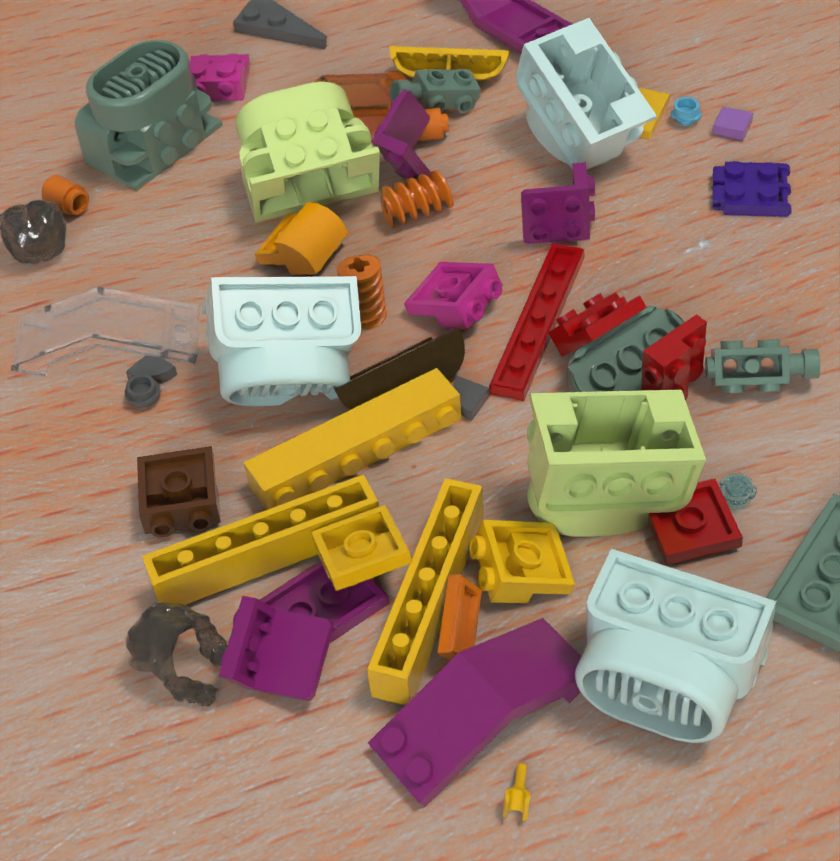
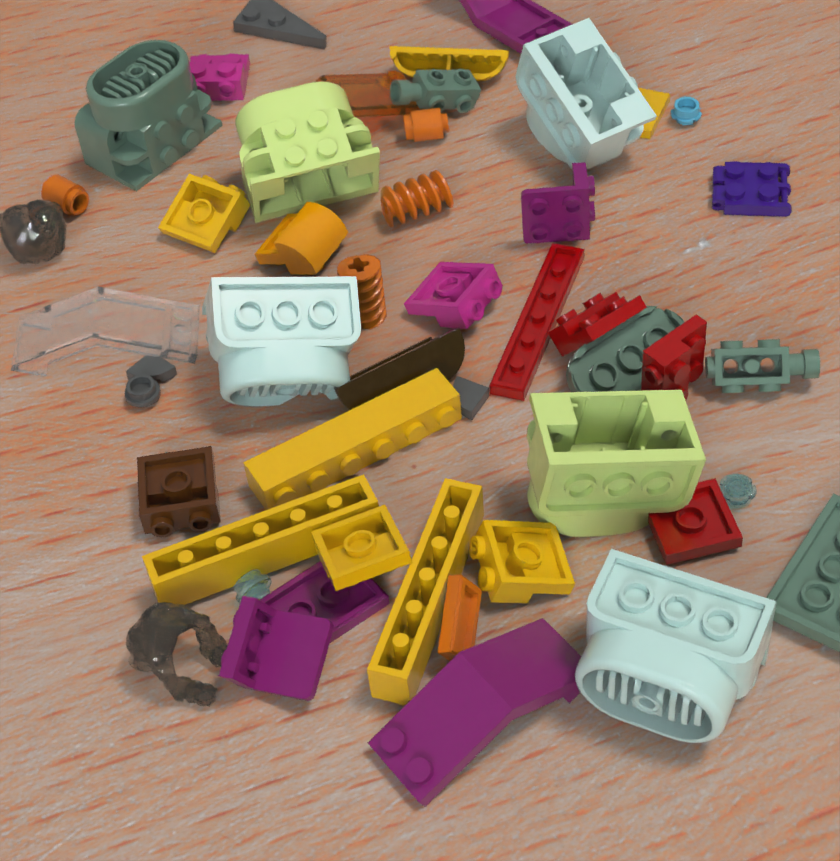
magenta bracket [371,89,431,180] -> none
yellow hand [502,763,531,821] -> none
medium lavender tile [713,107,753,140] -> none
none -> yellow plate [158,174,251,253]
none -> clear light blue plate [233,569,272,604]

